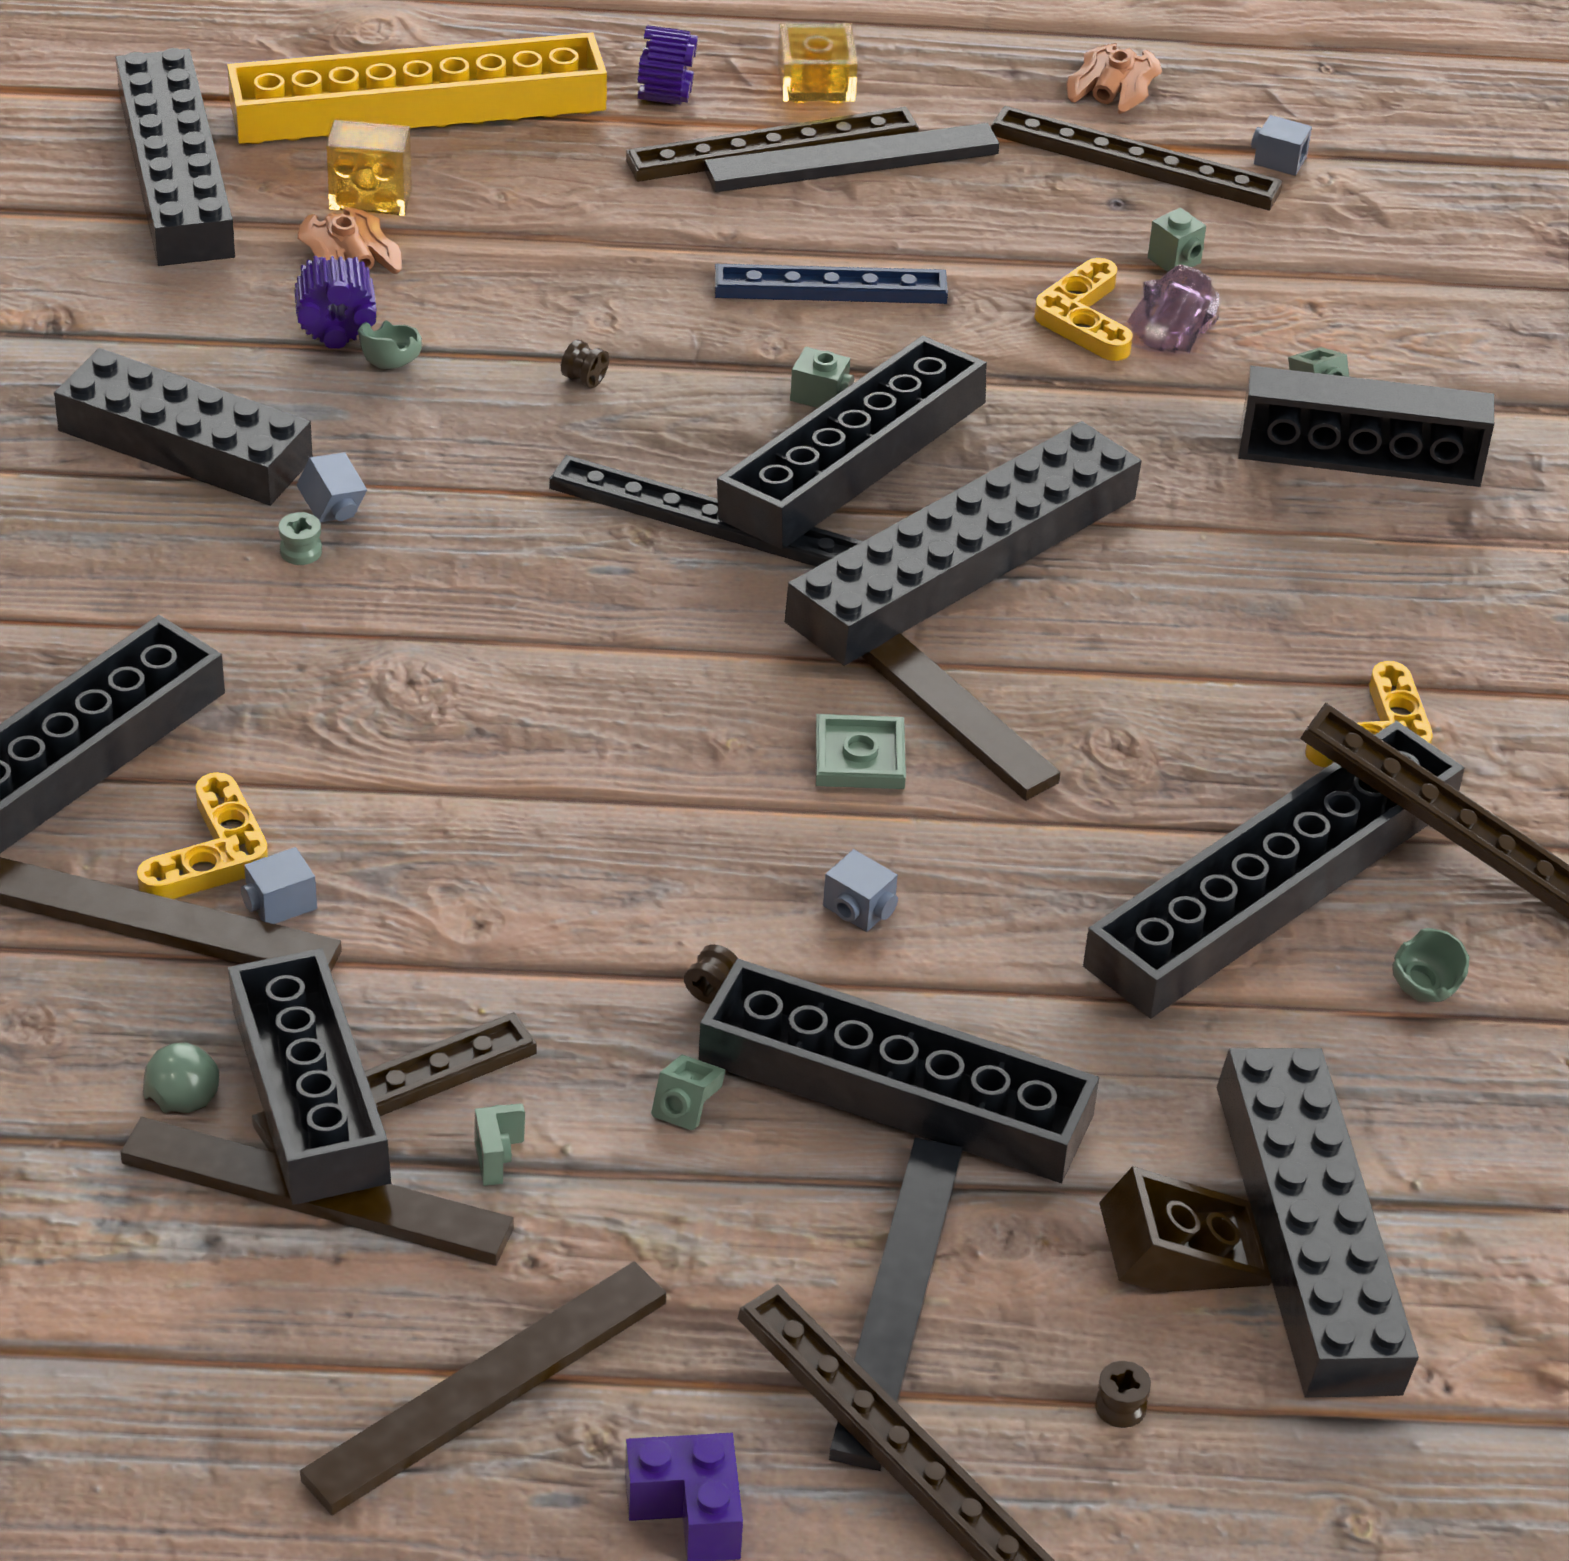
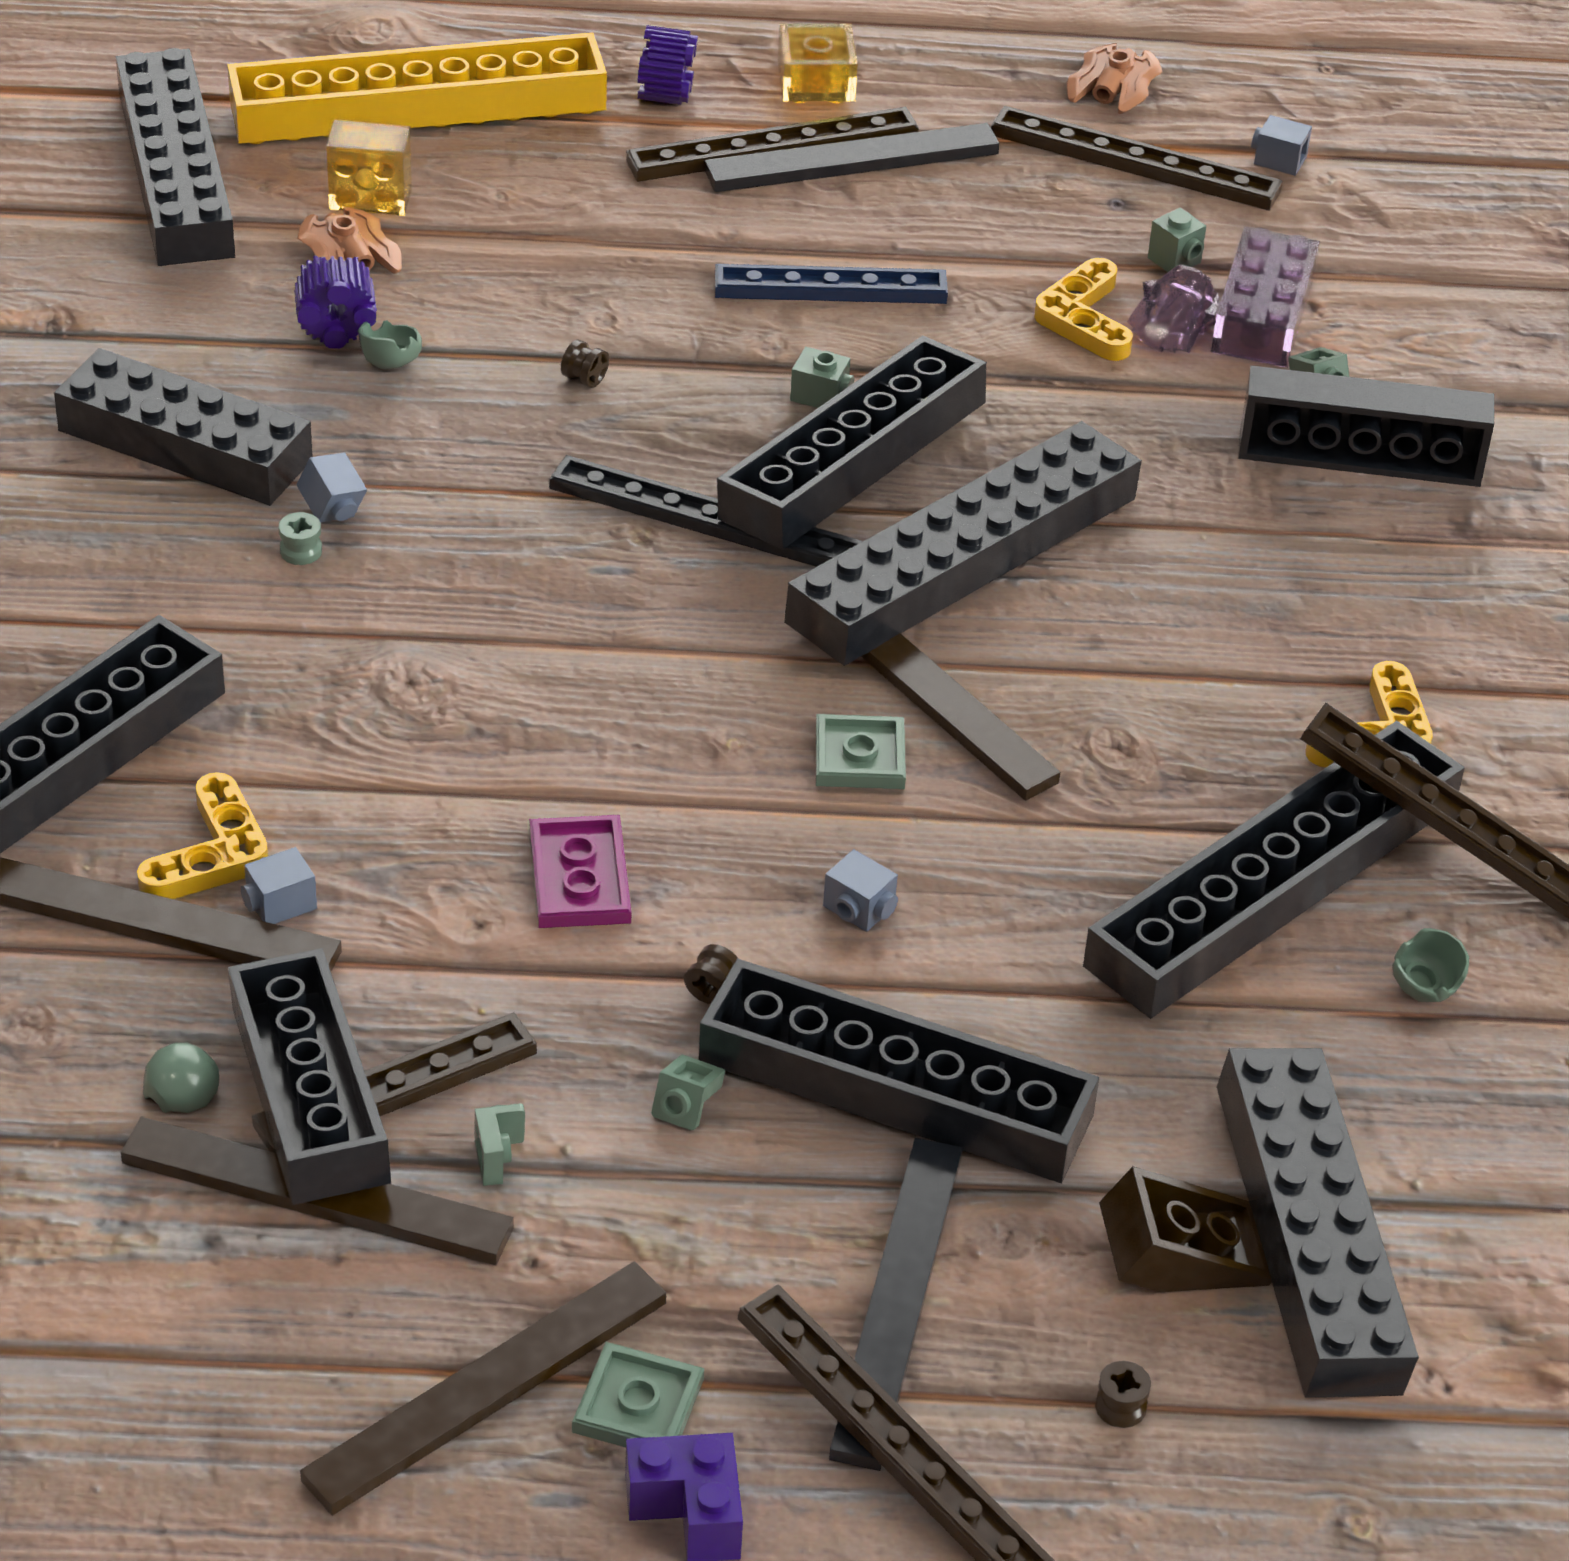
none -> magenta tile [529,815,632,928]
none -> sand green tile [572,1342,705,1447]
none -> clear purple brick [1211,226,1320,368]

